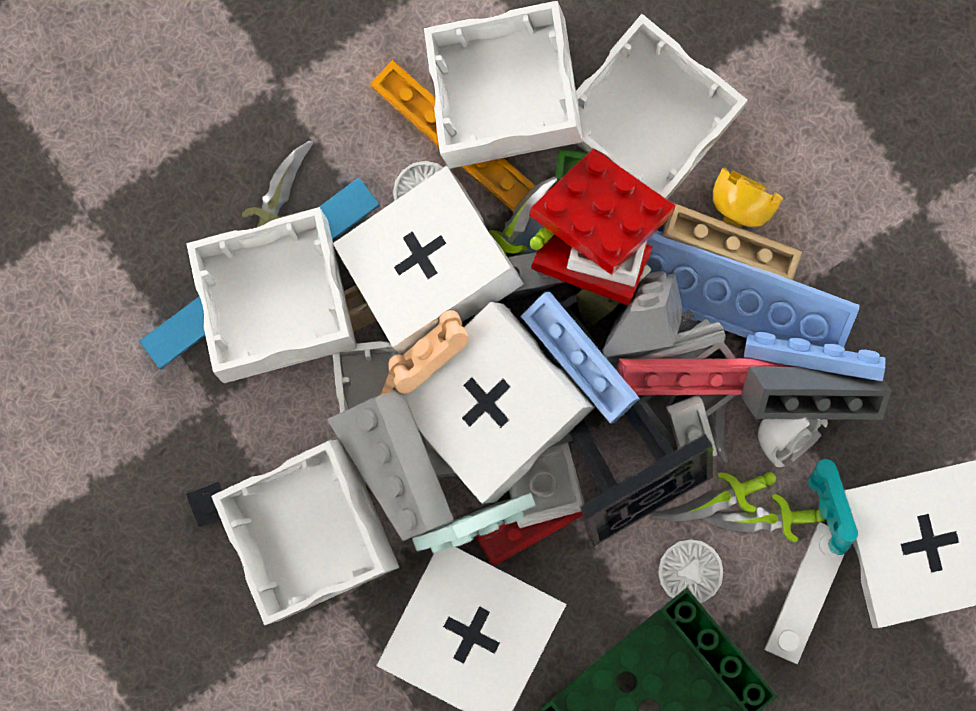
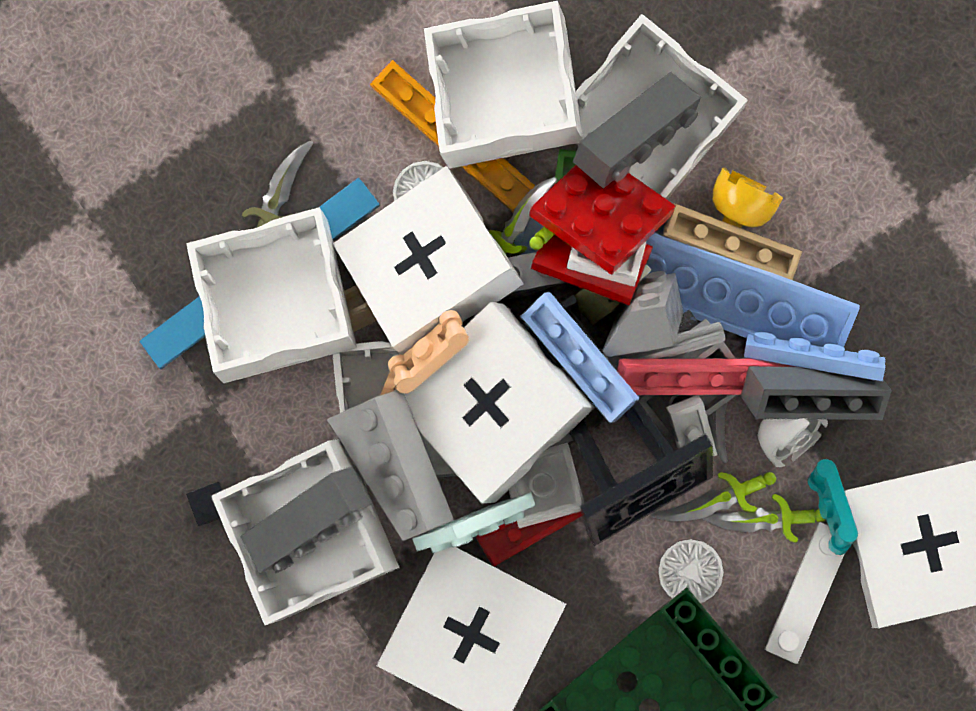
none -> dark grey brick [240,467,372,573]
none -> dark grey brick [573,72,701,188]

